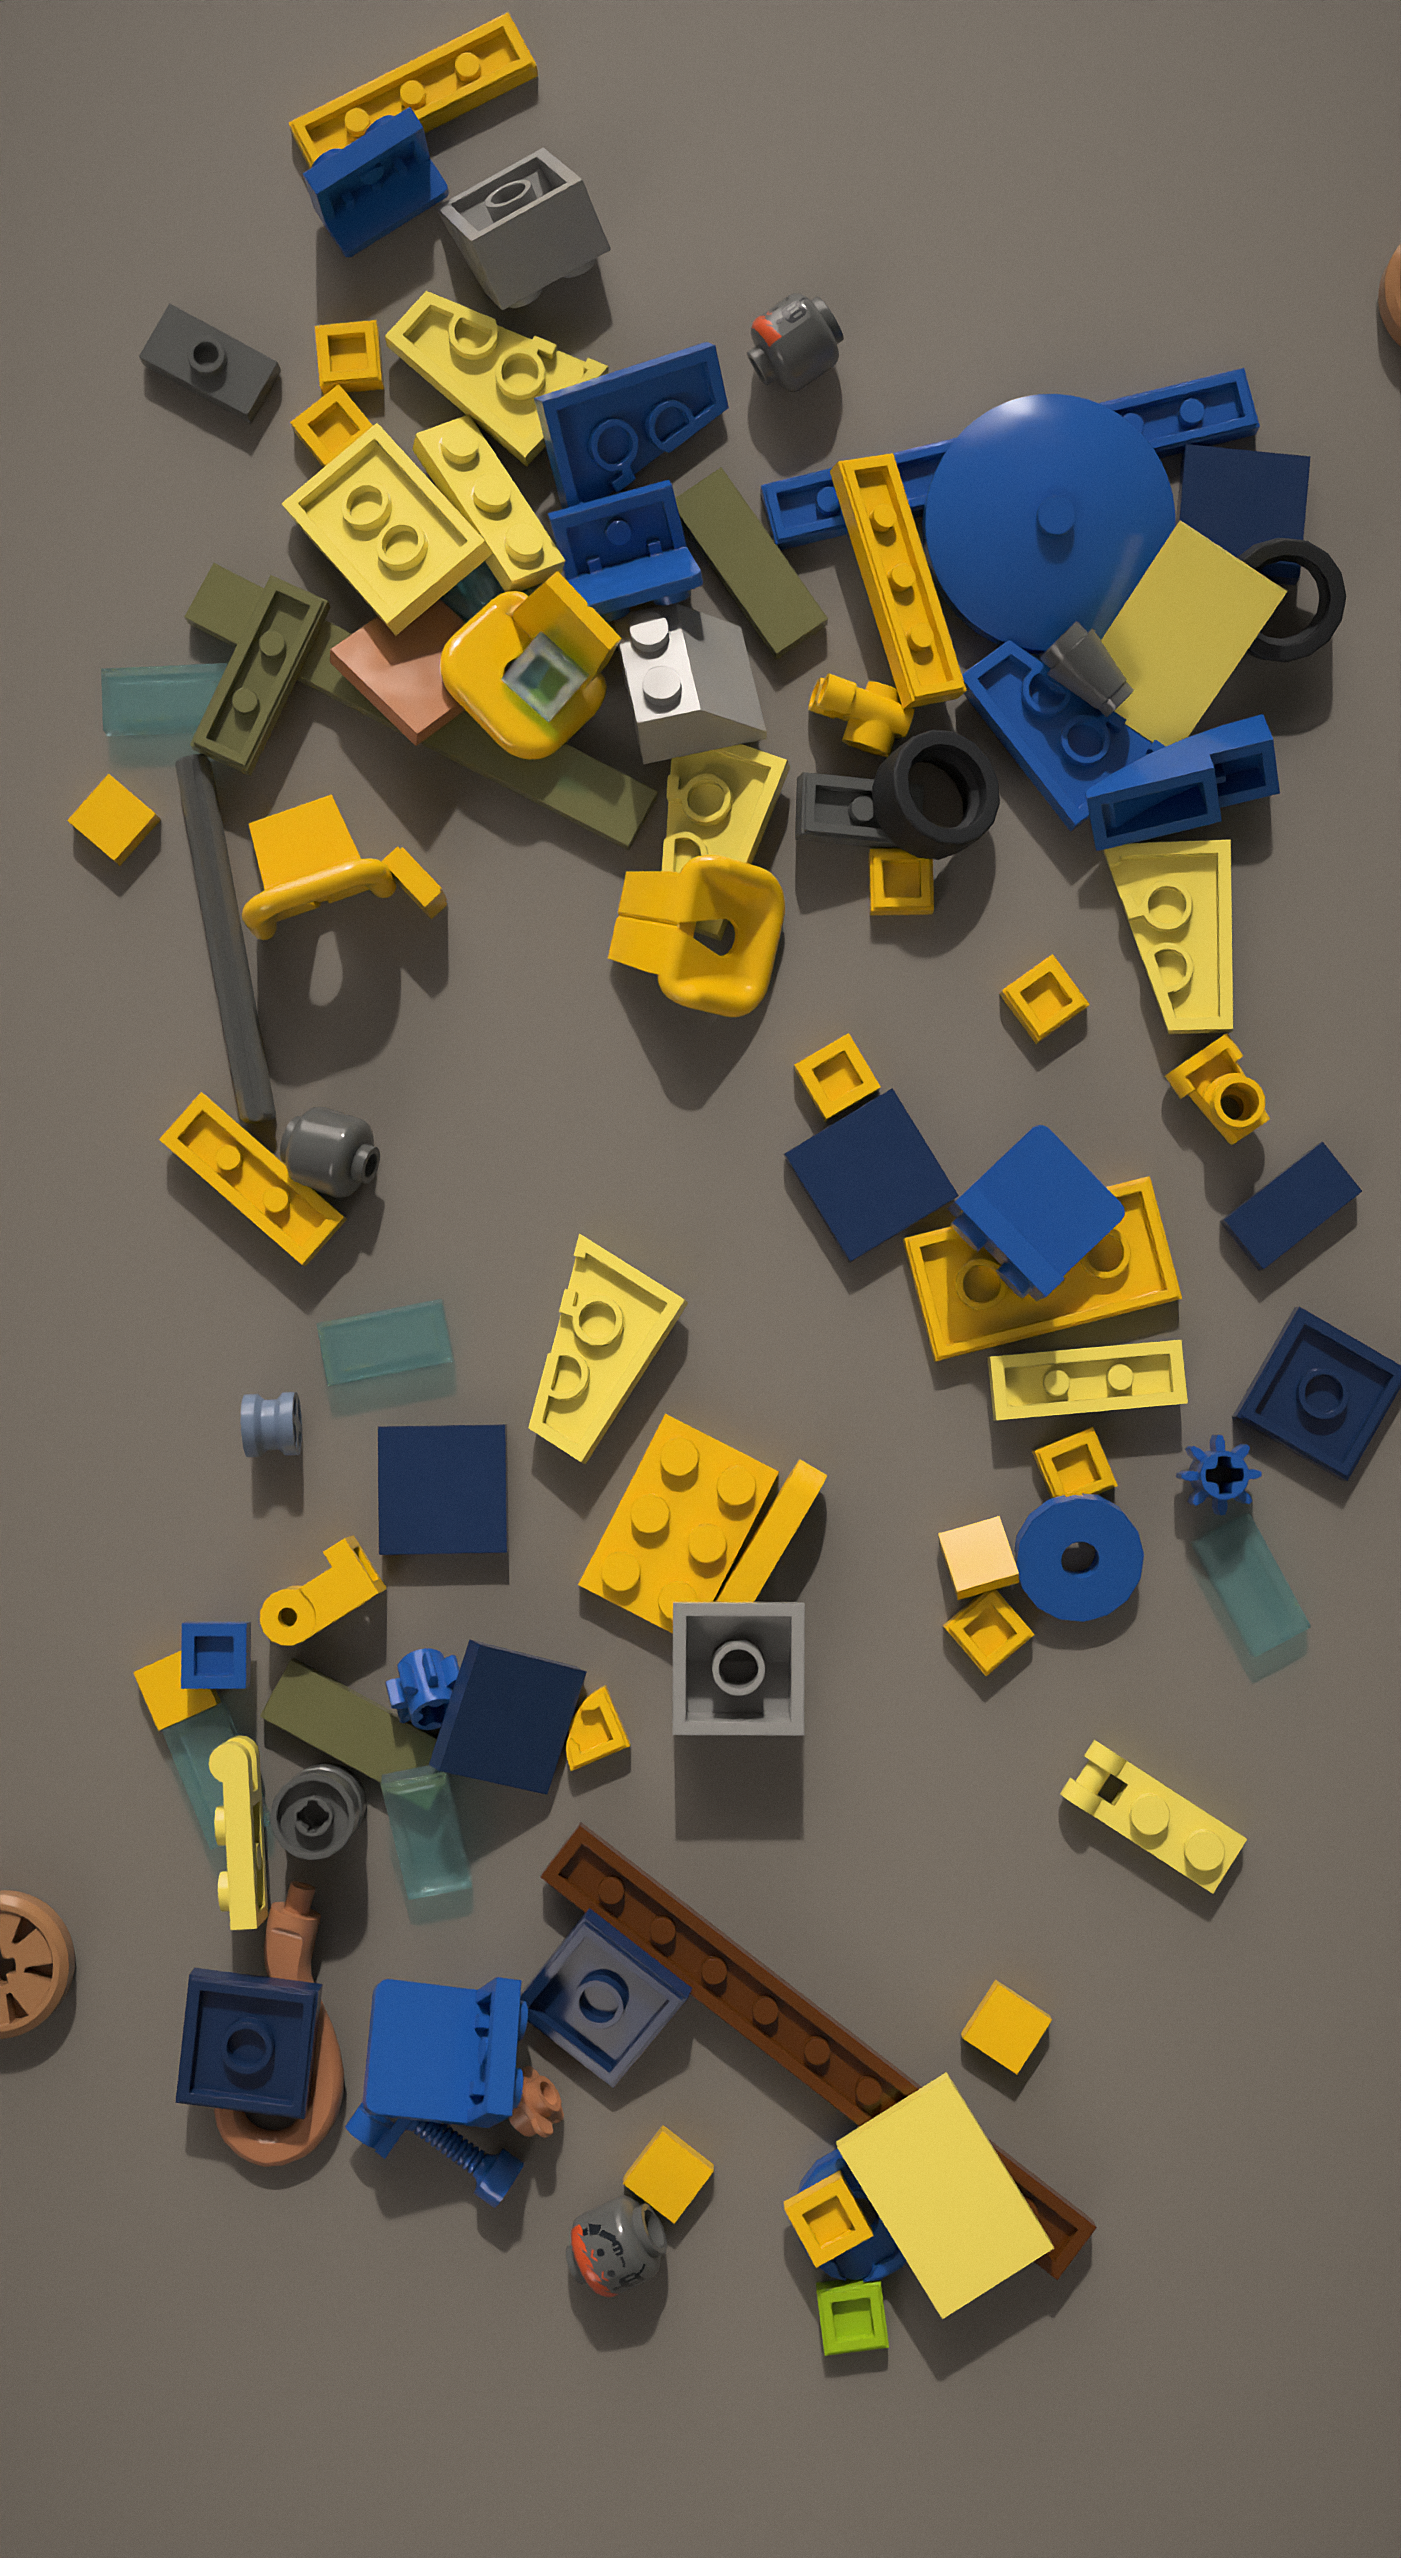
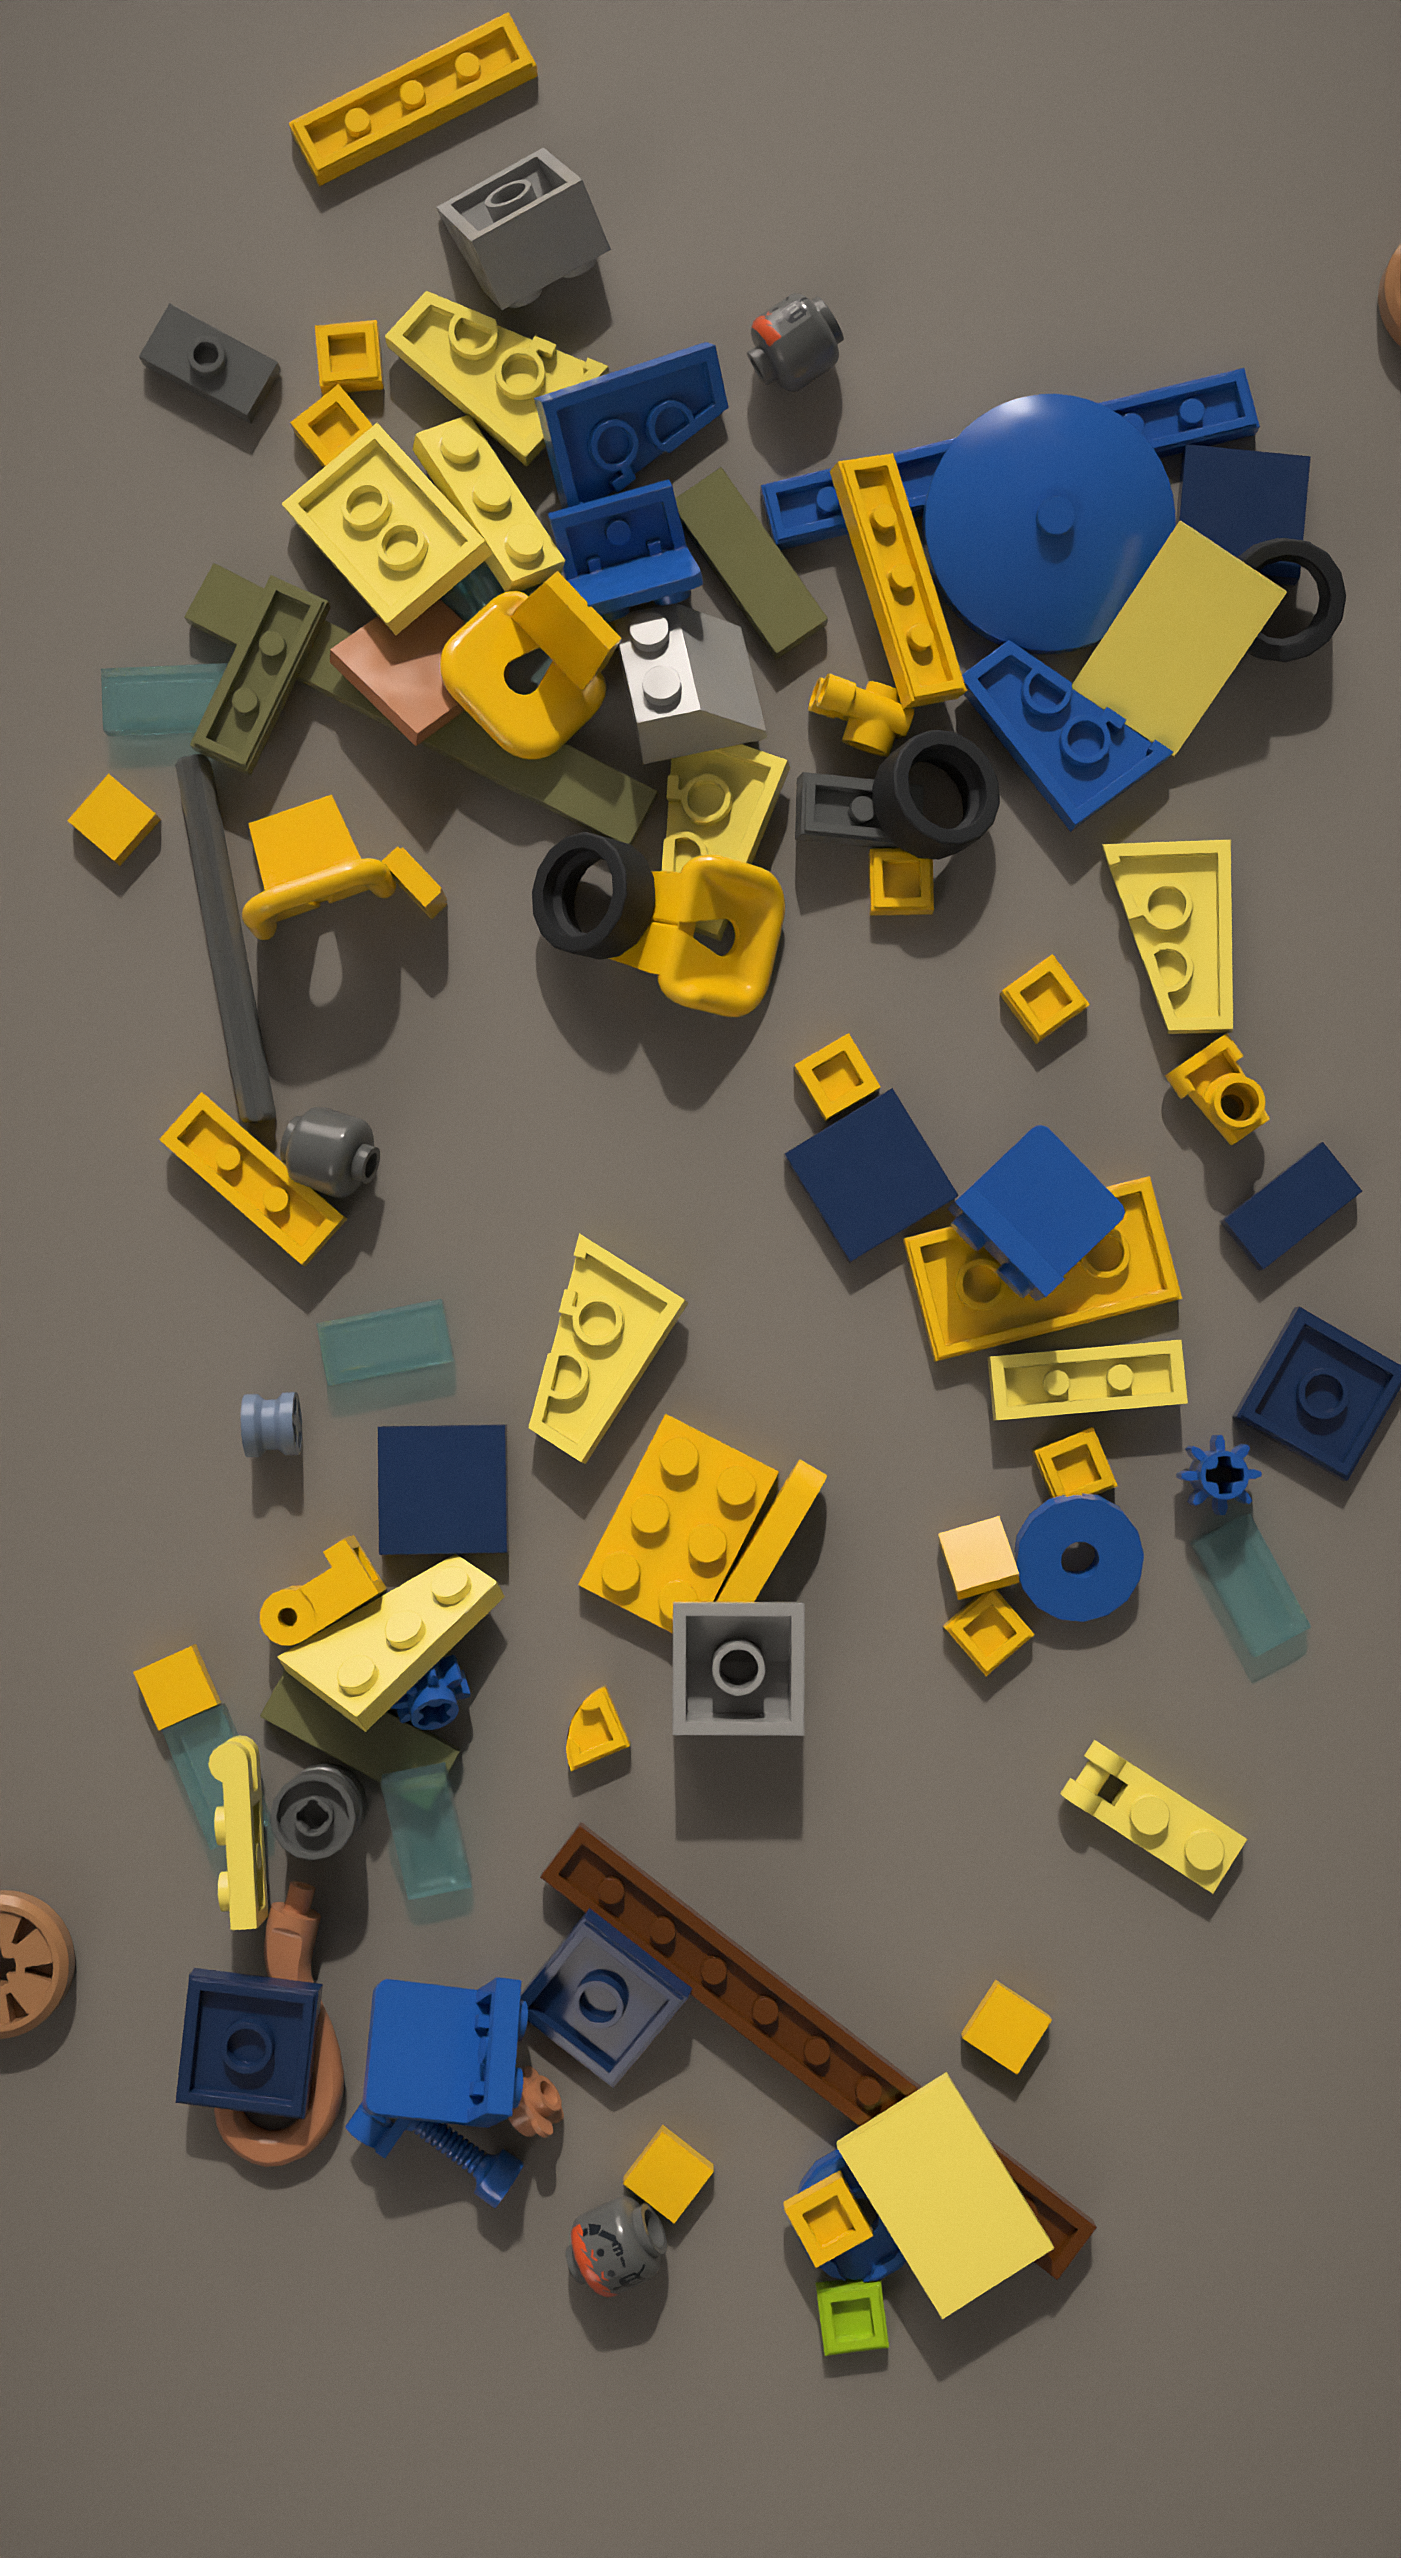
blue tile [181,1621,251,1689] -> none
blue bracket [303,107,449,257] -> none
dark blue tile [429,1639,587,1795] -> none
clear light blue slope [501,631,590,723] -> none
dark grey cone [1040,621,1134,717] -> none
blue slope [1085,714,1280,851] -> none
none -> light yellow wing [277,1554,505,1732]
none -> black tyre [532,832,655,960]

